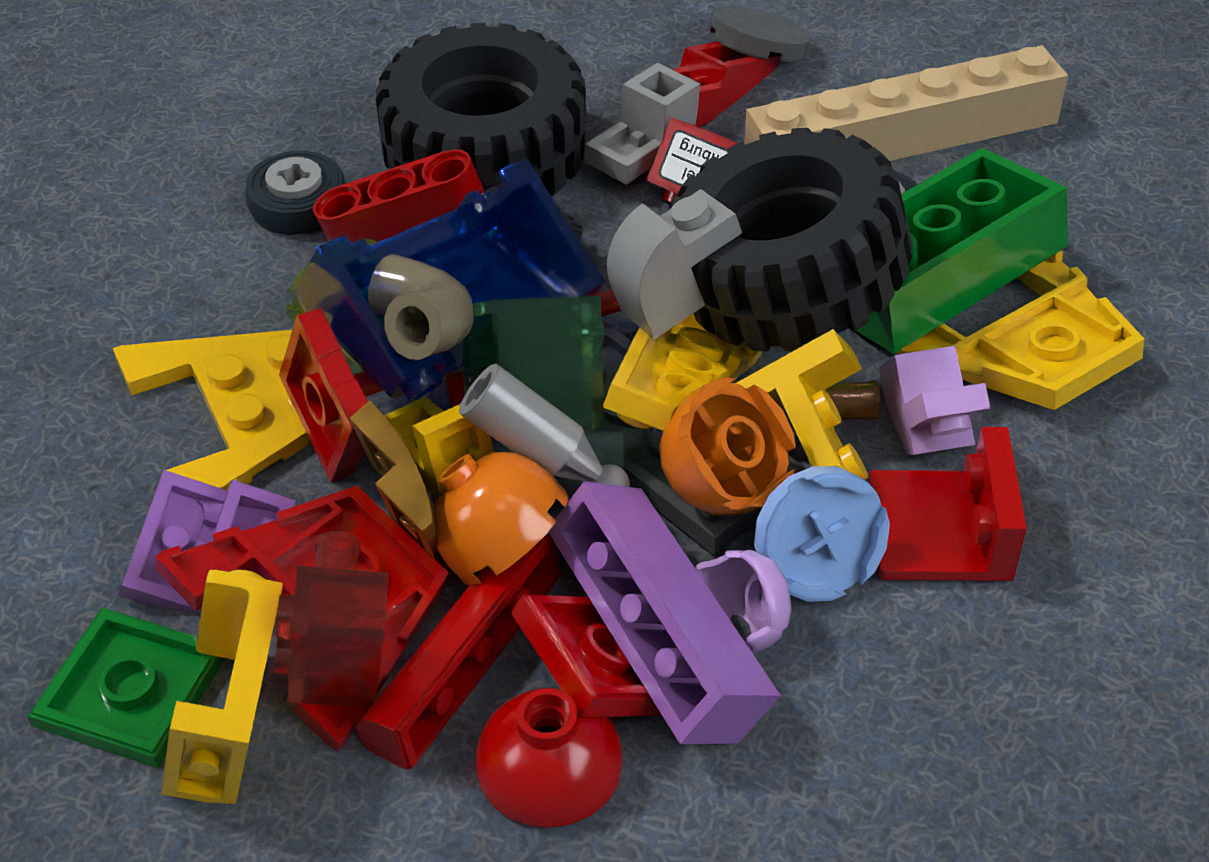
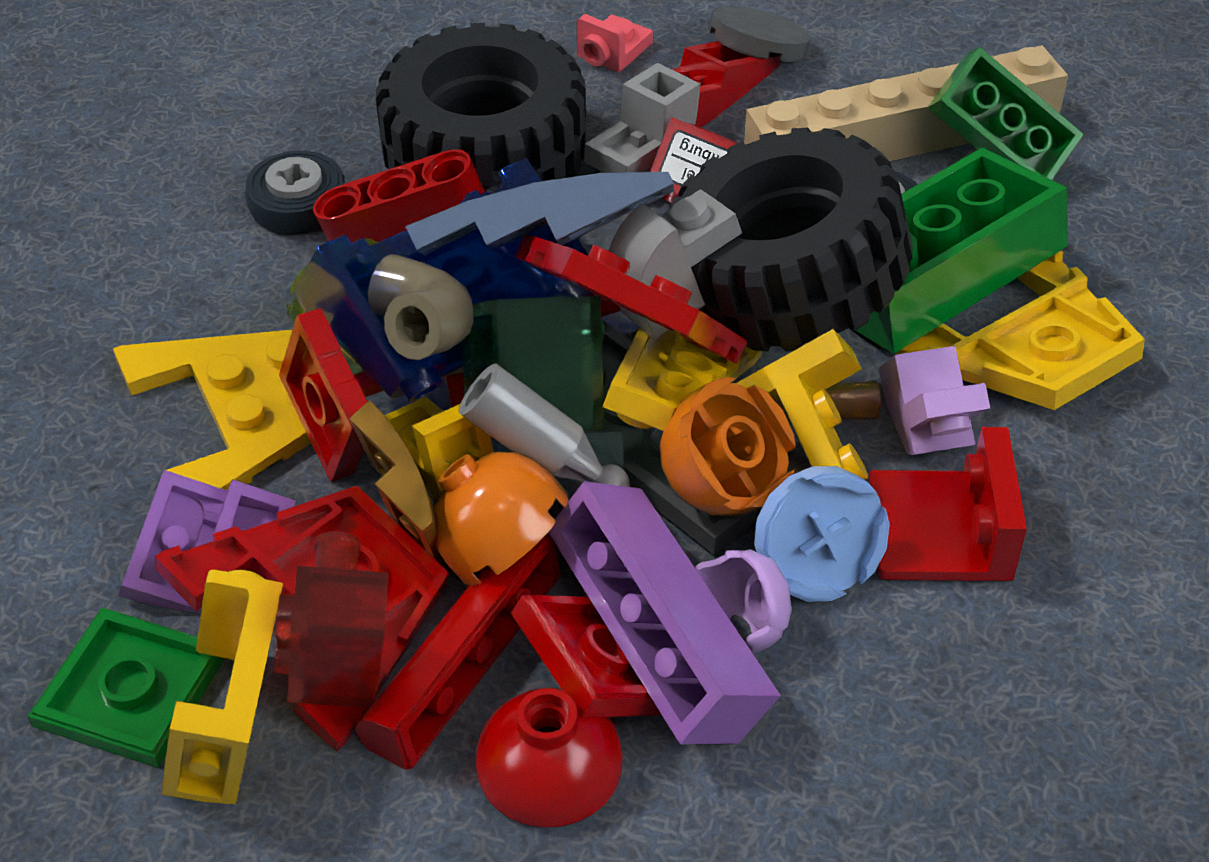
none -> sand blue slope [405,172,674,256]
none -> red wing [514,233,748,364]
none -> coral bracket [577,14,653,73]
none -> green piece [927,46,1084,180]

